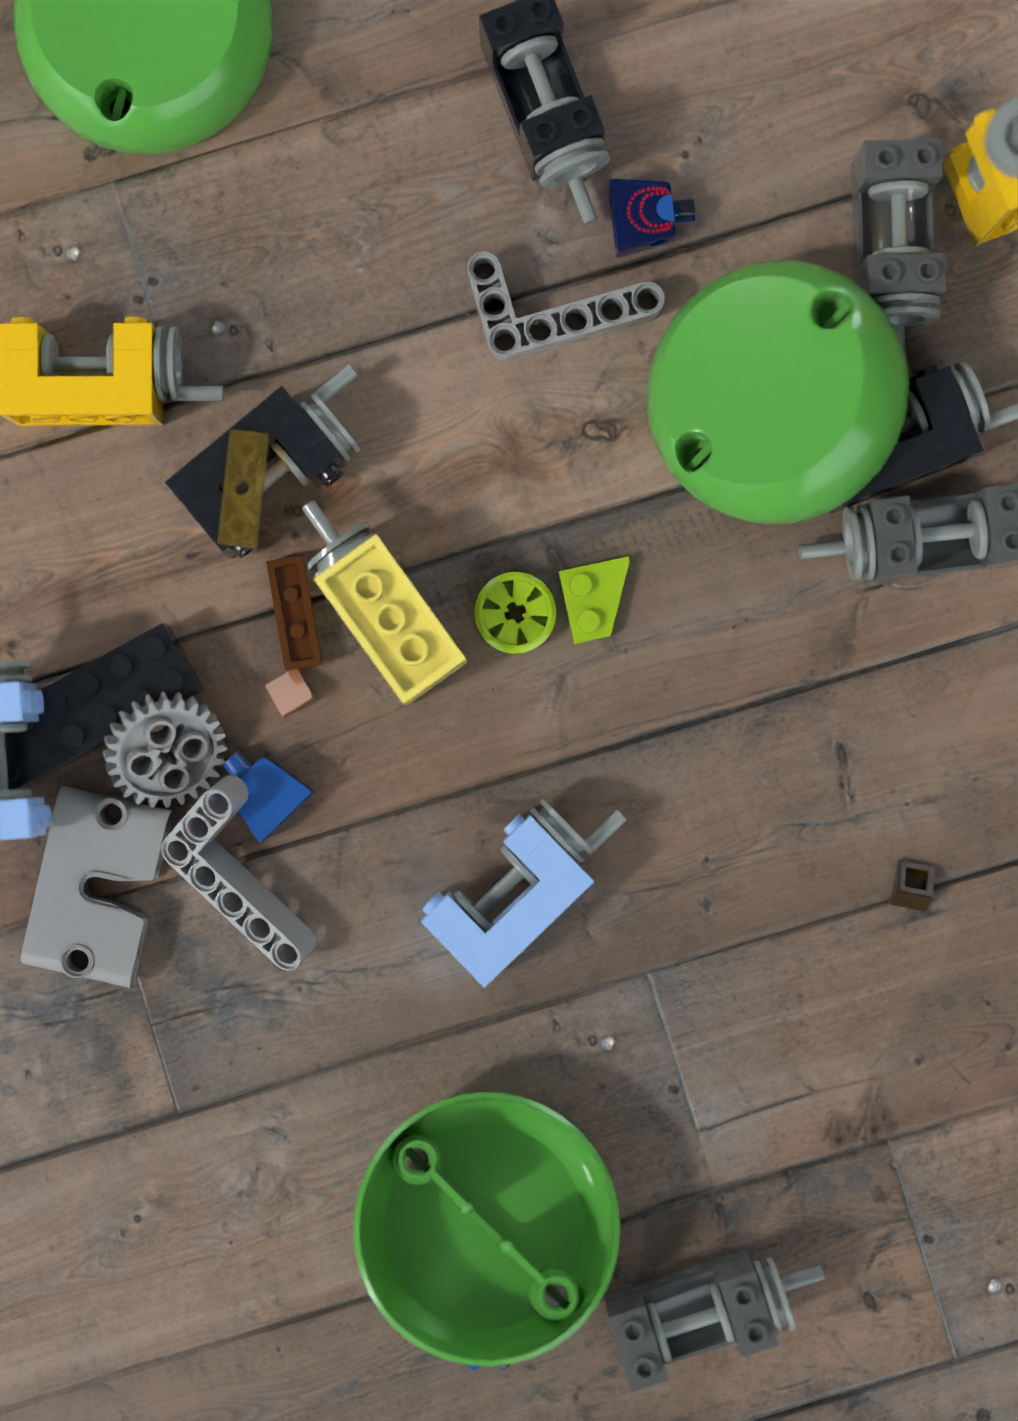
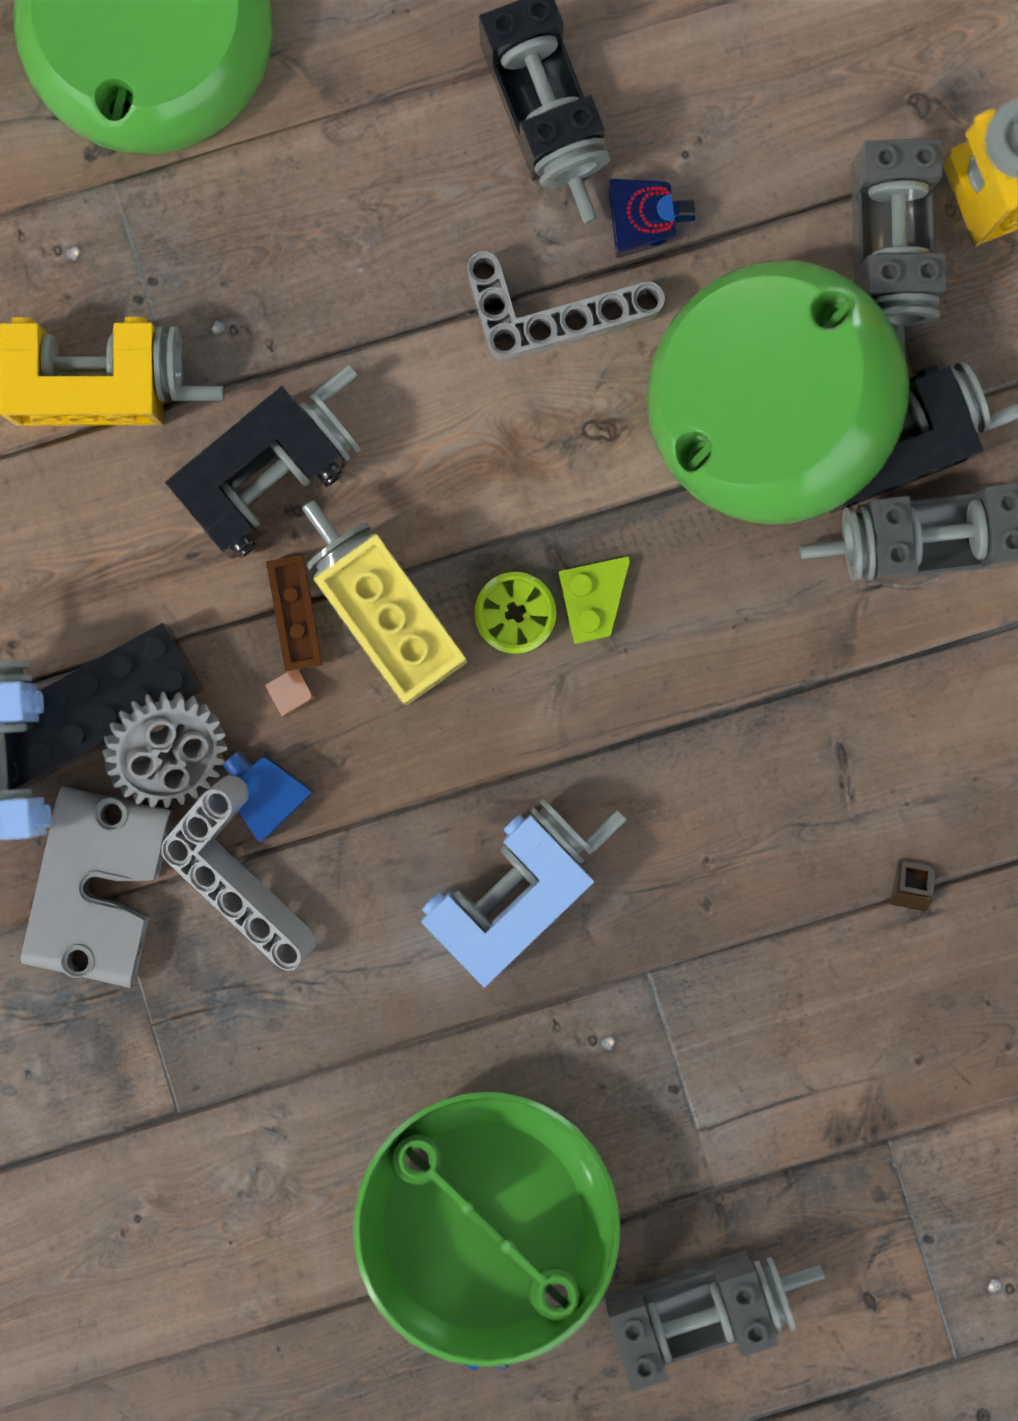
clear yellow tile [217,429,270,549] -> none

